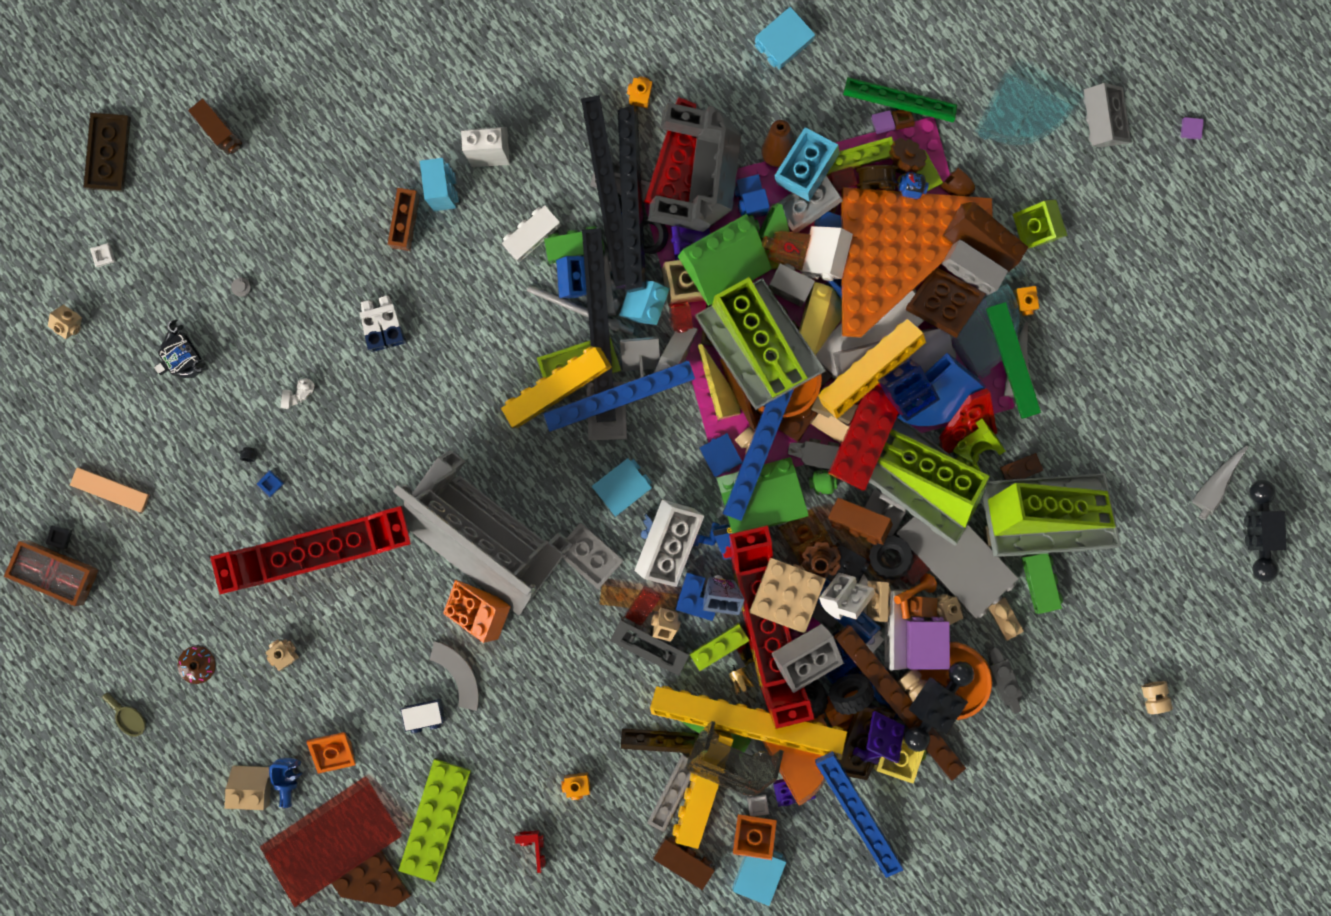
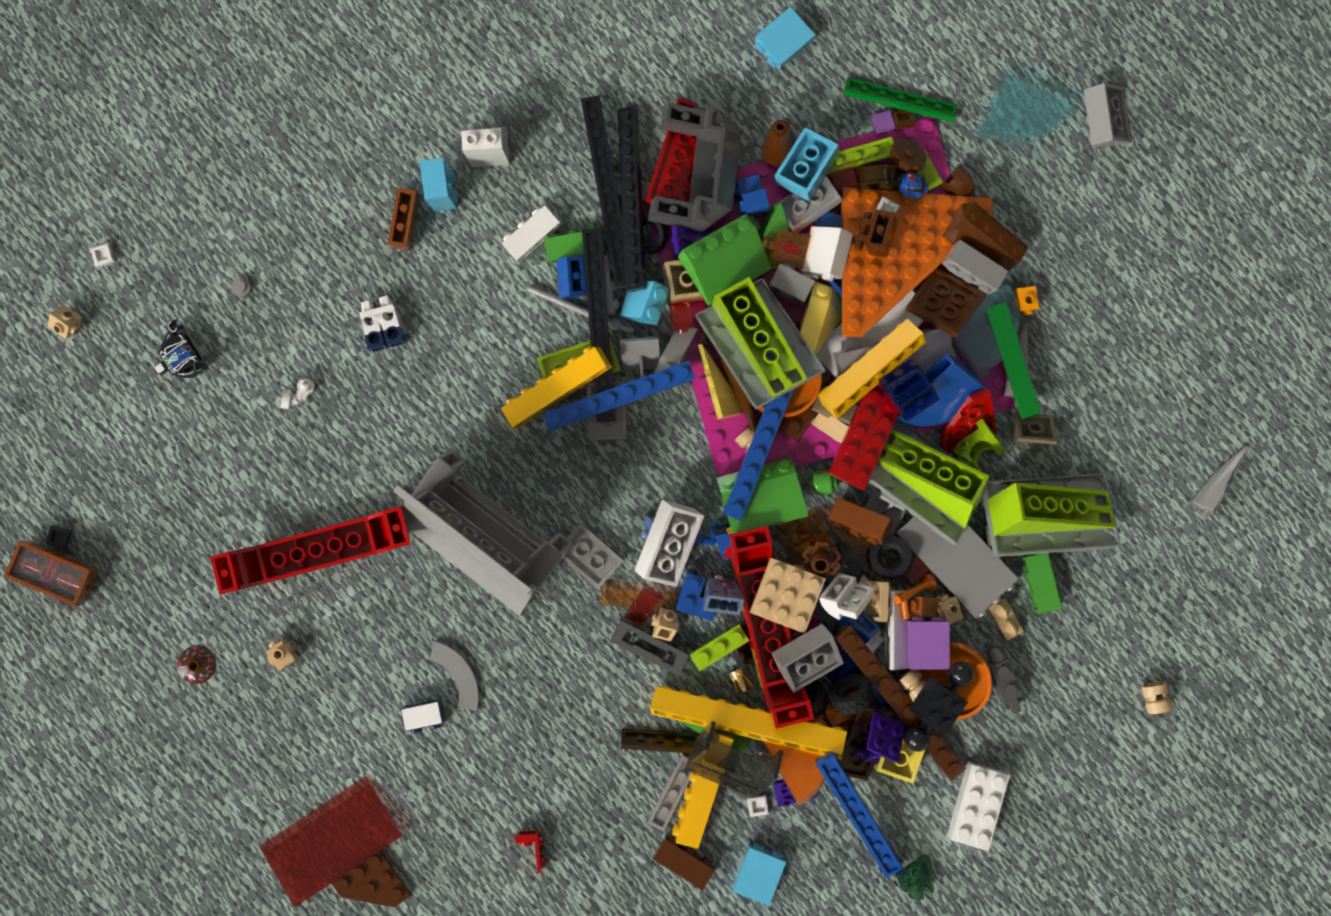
light nougat tile [70,468,150,513] -> none
dark brown plate [83,112,131,192] -> none
olive piece [102,692,146,737] -> none
reddish brown brick [188,98,242,155] -> none
tan slope [224,766,271,810] -> none
black plate [238,447,258,462] -> none
blue tile [257,470,285,497] -> none
blue piece [269,757,302,808] -> none
orange slope [307,732,356,774] -> none
lime plate [398,759,471,883] -> none
orange slope [443,580,511,643] -> none
light orange brick [561,772,591,800] -> none
medium azure brick [592,458,652,517] -> none
light orange brick [627,77,653,109] -> none
blue piece [699,433,743,477] -> none
orange slope [733,814,777,860] -> none
dark grey hinge [788,438,840,469] -> none
reddish brown plate [1000,453,1044,480] -> none
lime slope [1012,200,1067,249] -> none
medium lavender tile [1181,117,1204,140] -> none
black brick [1244,480,1287,582] -> none
none -> reddish brown brick [854,209,898,258]
none -> white tile [873,197,900,215]
none -> clear green plate [895,854,934,900]
none -> white brick [947,761,1010,851]
none -> dark tan slope [1012,413,1058,446]

